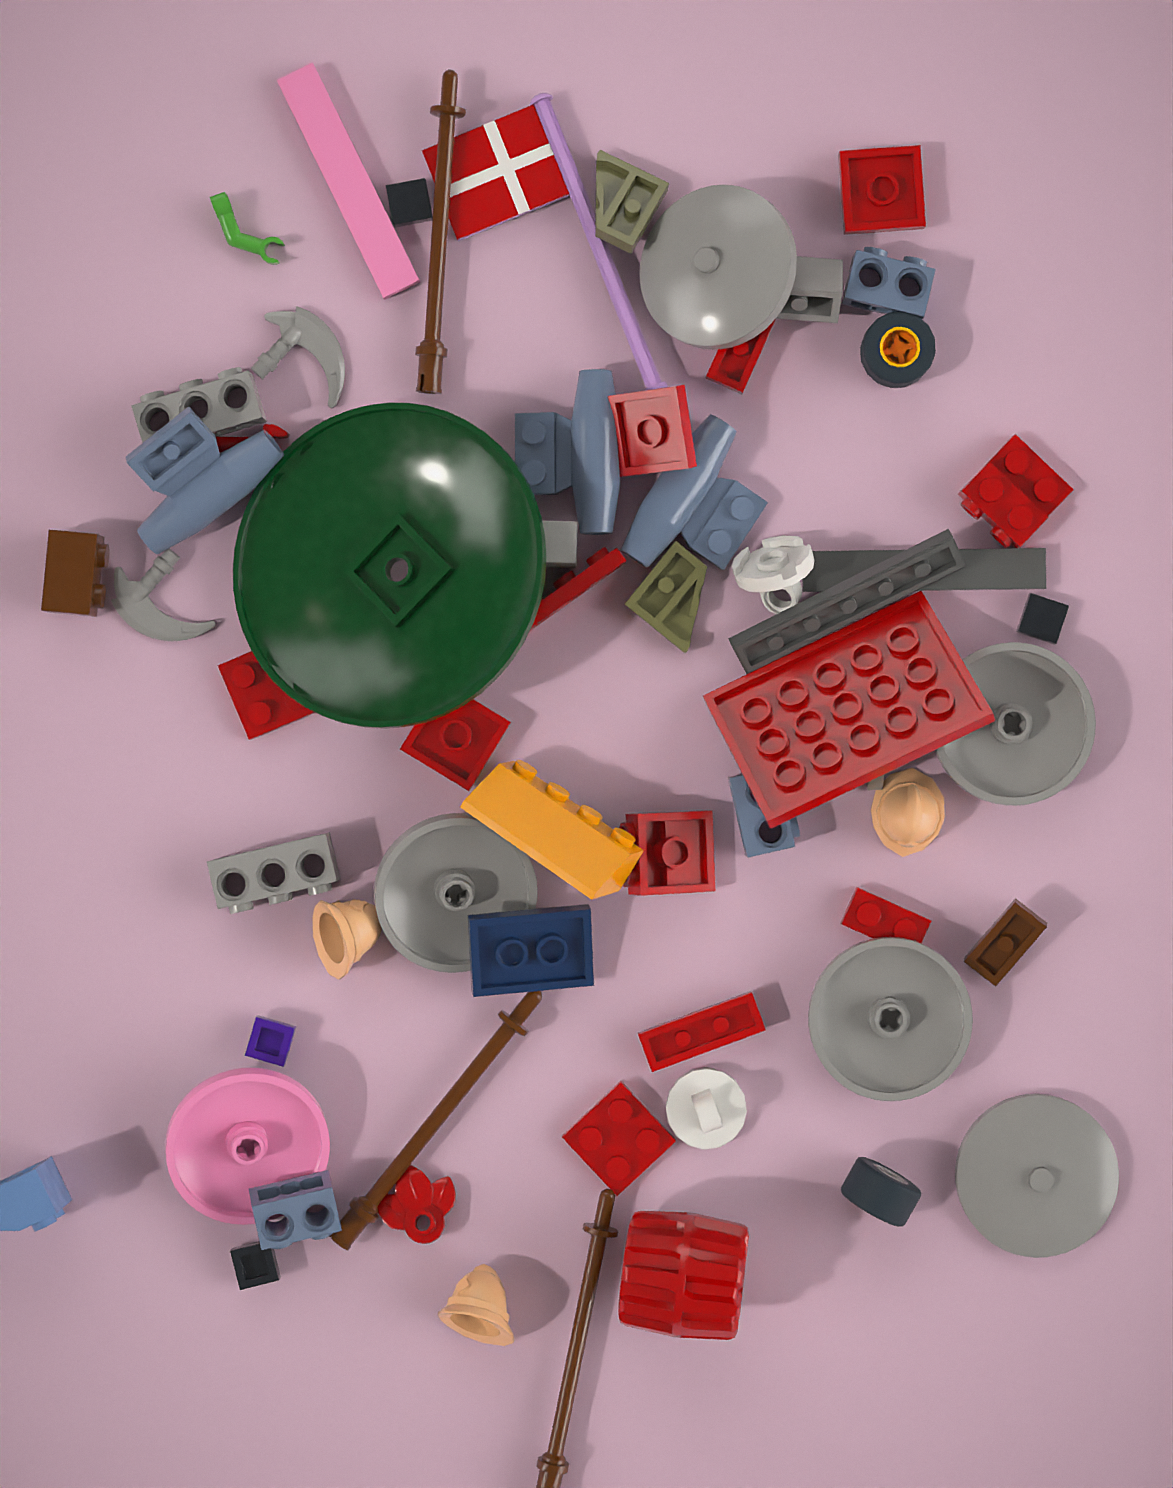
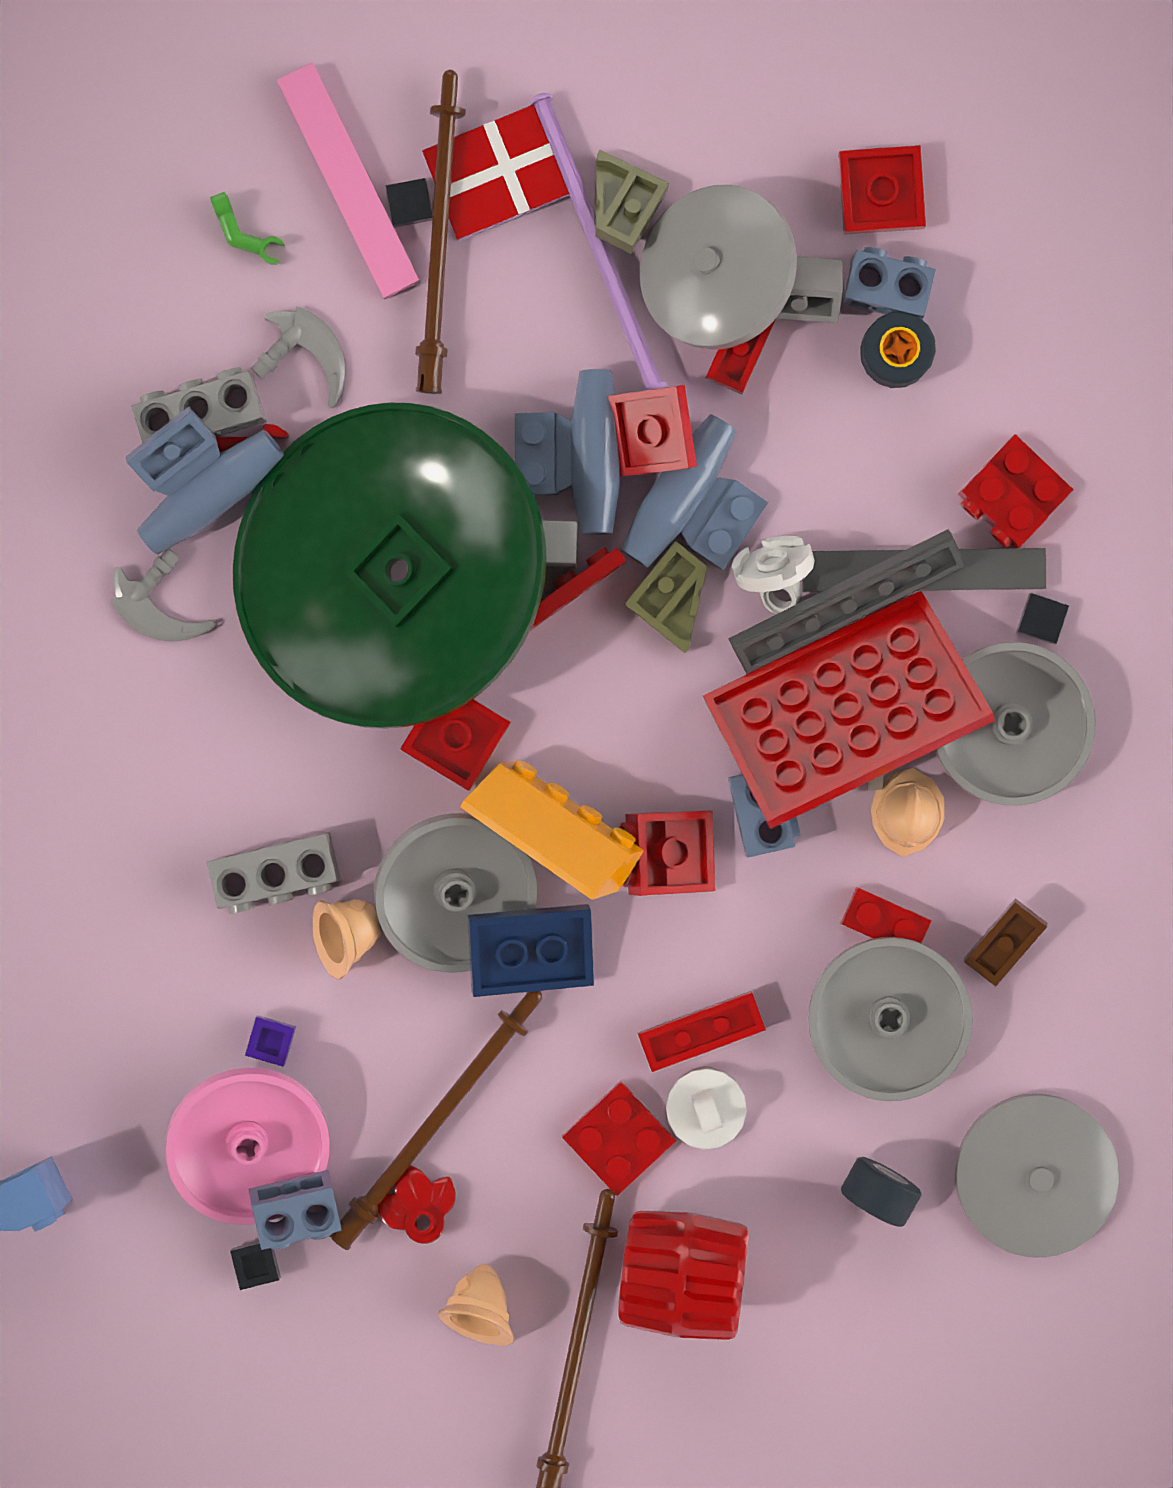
reddish brown brick [41,529,110,617] -> none
red plate [217,651,315,740] -> none

